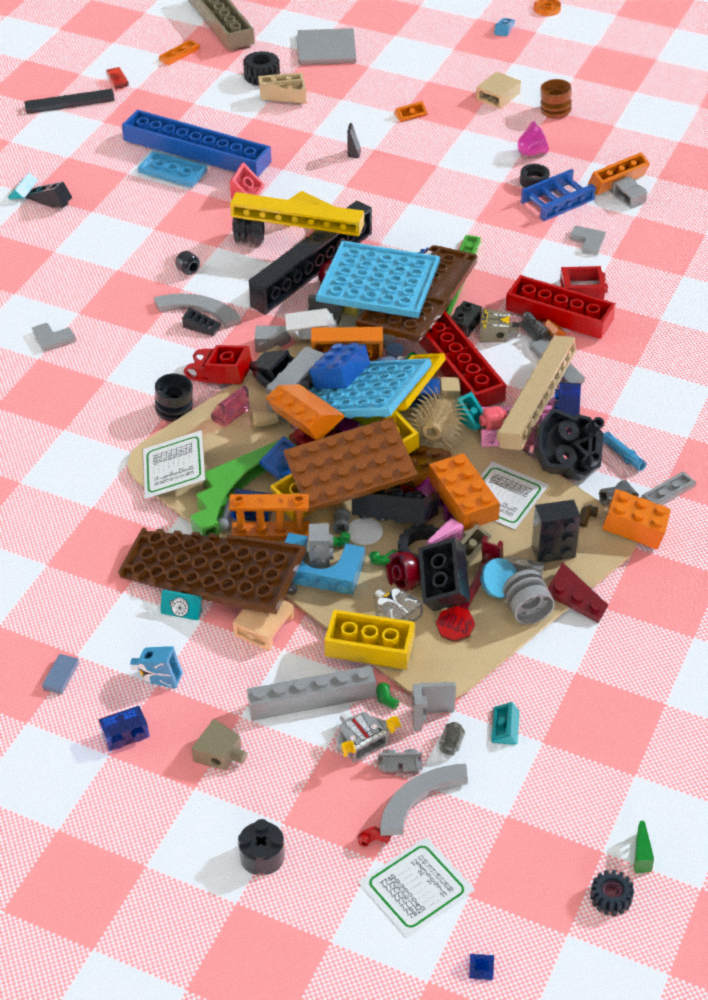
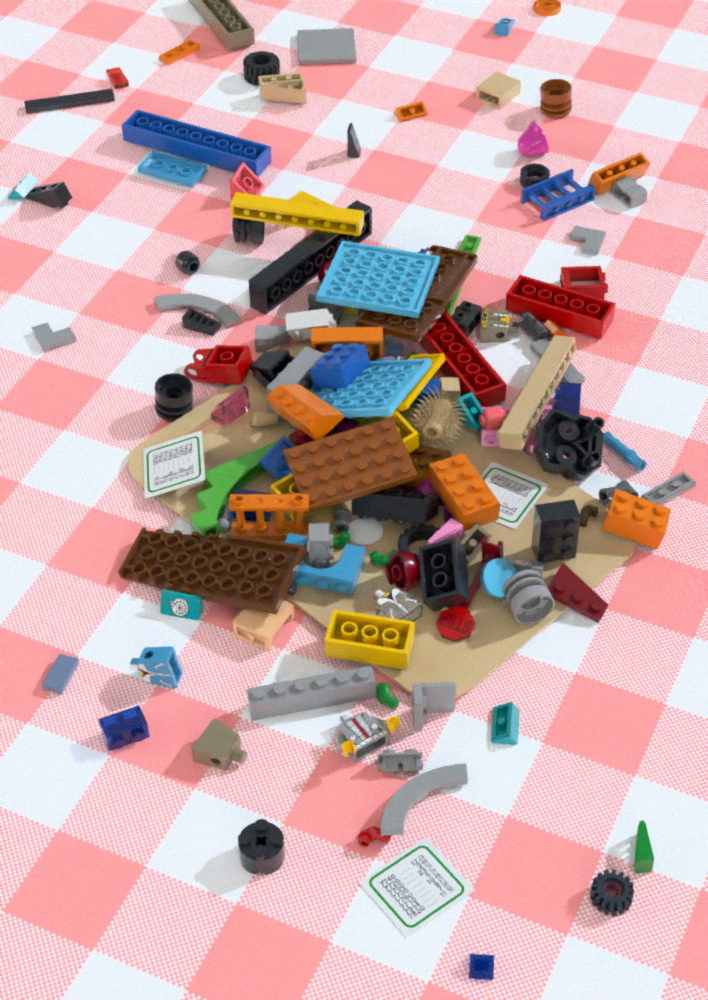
clear smoke brick [439,722,466,756] -> none

